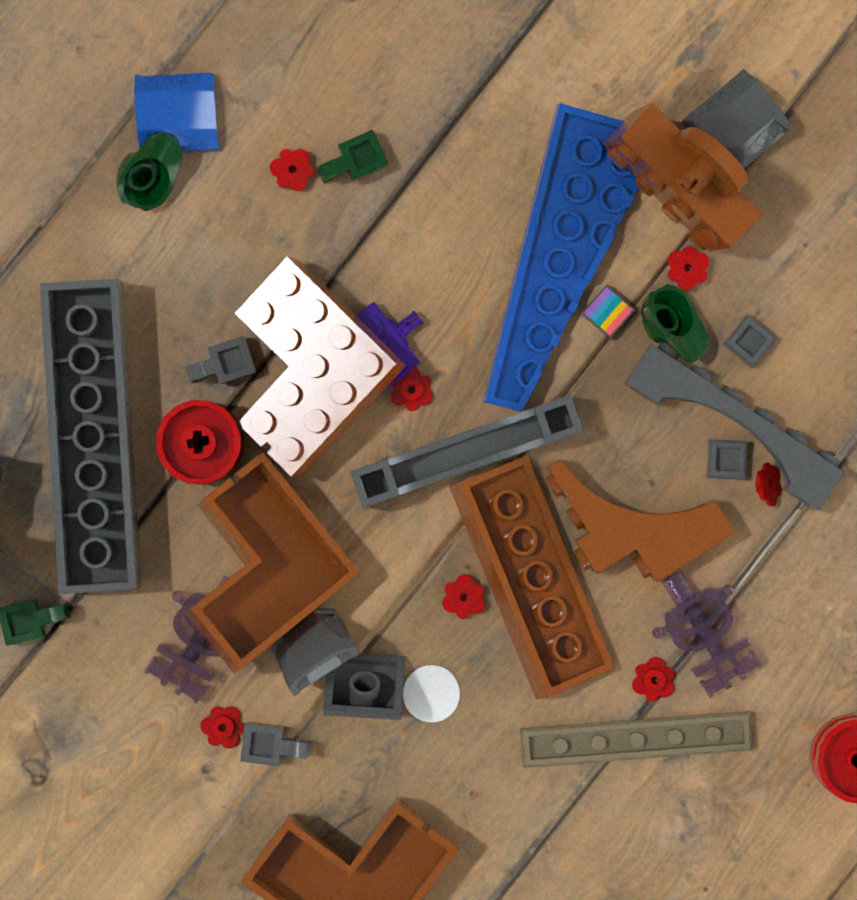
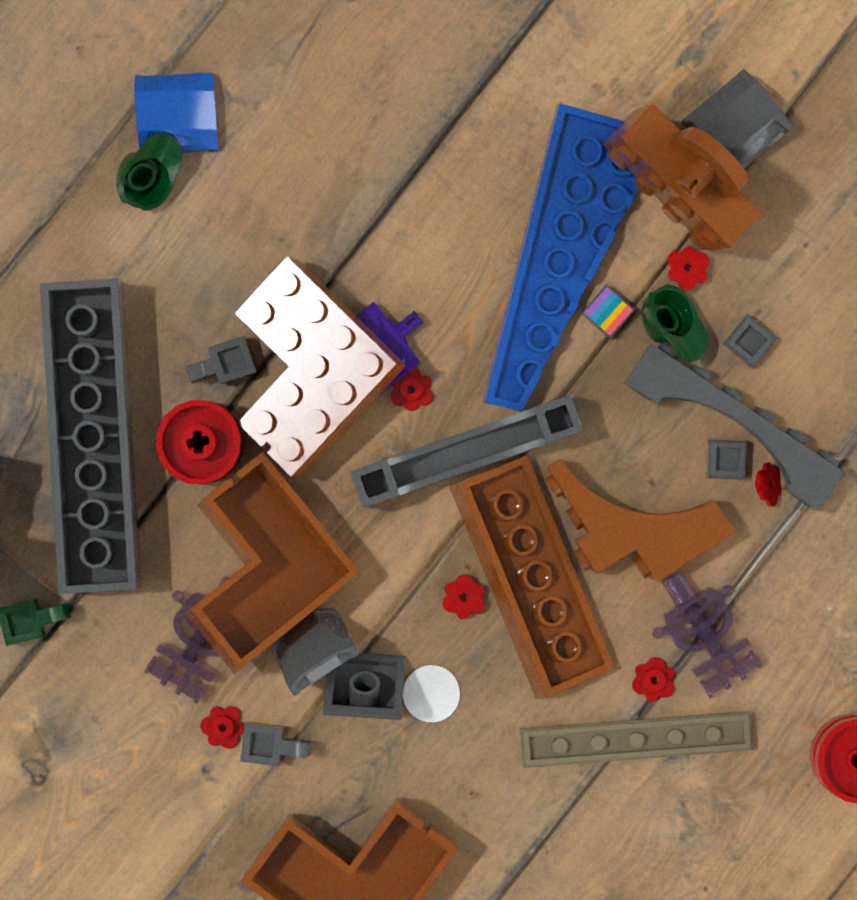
red plant [270,149,314,191] -> none
dark green plate [318,129,389,184] -> none

